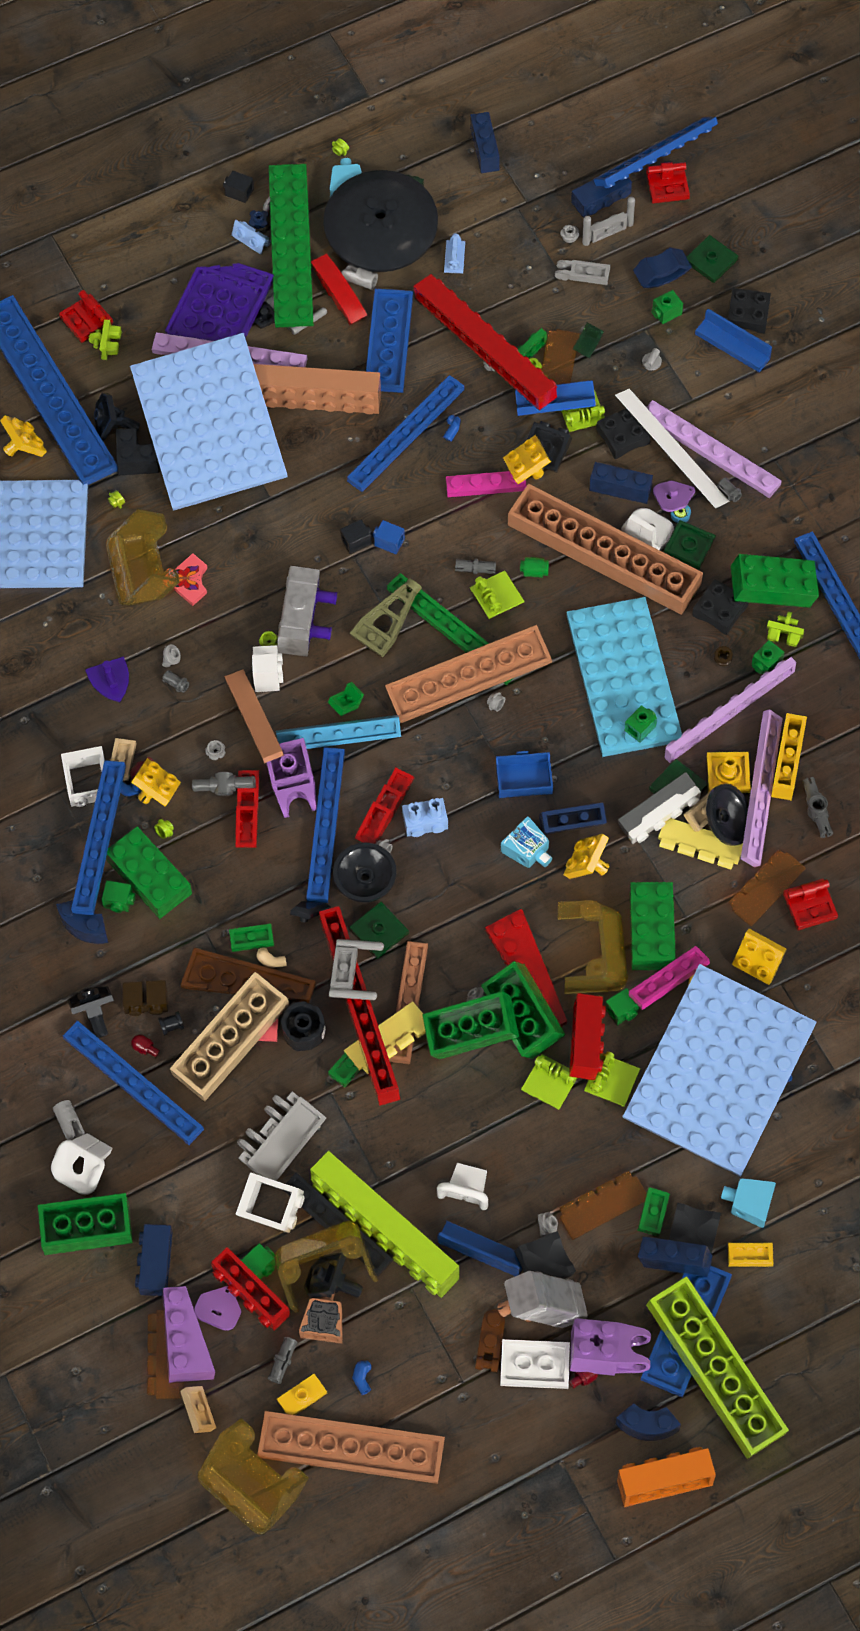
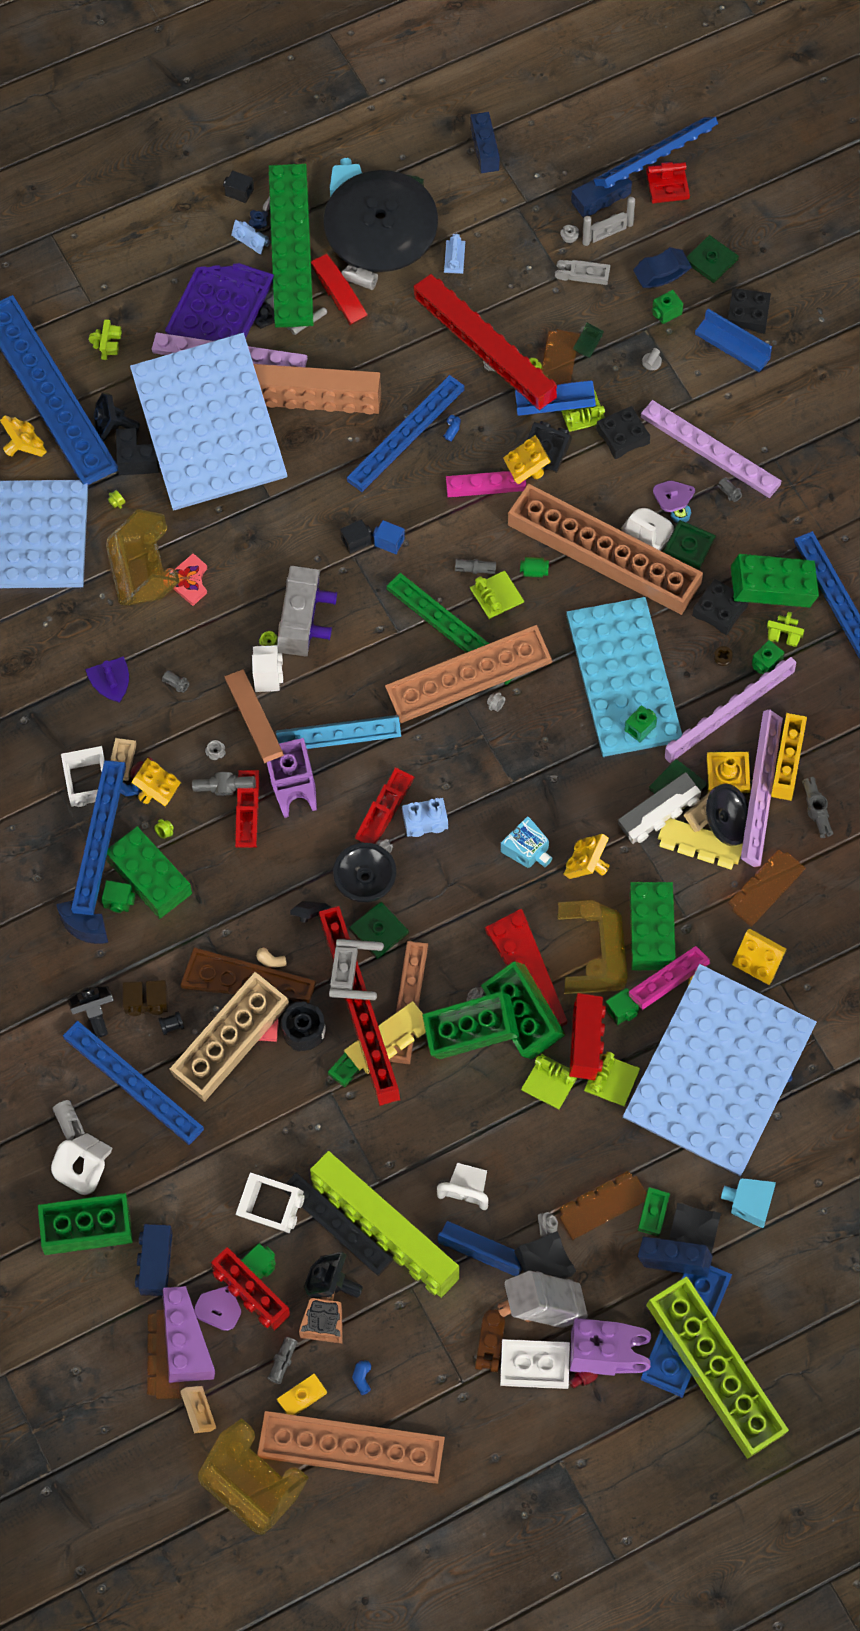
red plate [59,290,113,343] -> none
dark red cylinder [131,1034,160,1058] -> none
light grey plate [162,644,181,667] -> none
green plate [229,924,274,952] -> none
light grey hinge [237,1091,326,1181] -> none
clear yellow windscreen [275,1221,378,1313] -> none
blue plate [307,748,345,903] -> none
green bracket [328,682,364,716] -> none
lime plate [332,138,349,156] -> none
olive plate [350,578,422,658] -> none
blue plate [366,289,413,393] -> none
blue container [496,751,553,798] -> none
green plate [517,328,547,359] -> none
dark blue brick [539,803,607,835] -> none
dark blue brick [589,462,653,504] -> none
white sticker [615,389,730,508] -> none
dark blue brick [615,1404,681,1441] -> none
orange brick [617,1447,716,1507] -> none
yellow plate [727,1243,773,1267] -> none
red plate [783,879,838,930] -> none

